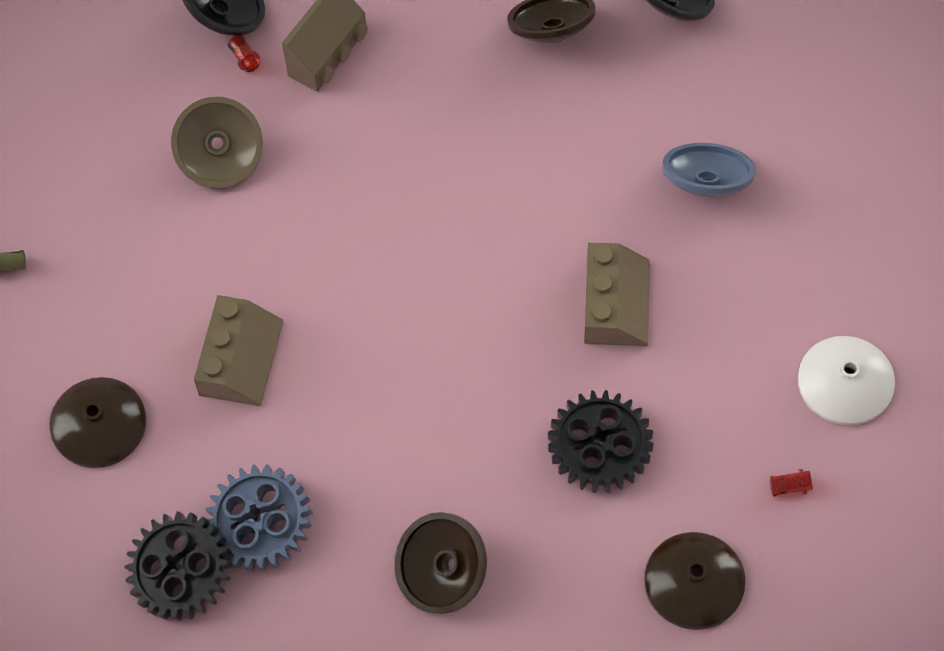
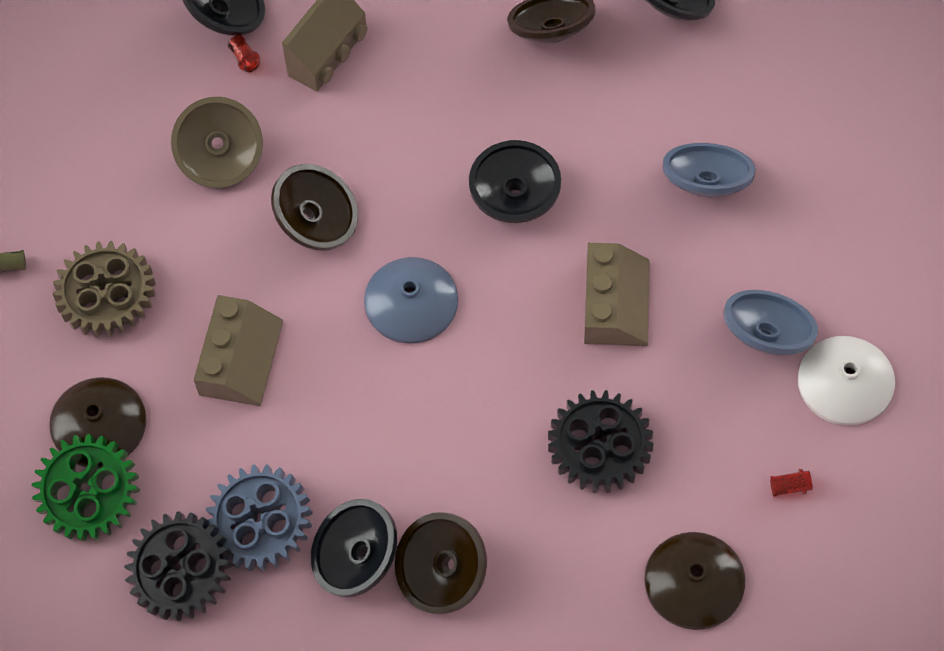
none -> green gear [32,434,140,541]
none -> dark tan gear [53,241,156,337]
none -> dark brown dish [271,164,358,251]
none -> black dish [311,499,398,597]
none -> sand blue dish [364,257,458,343]
none -> black dish [469,140,561,223]
none -> sand blue dish [723,290,818,355]

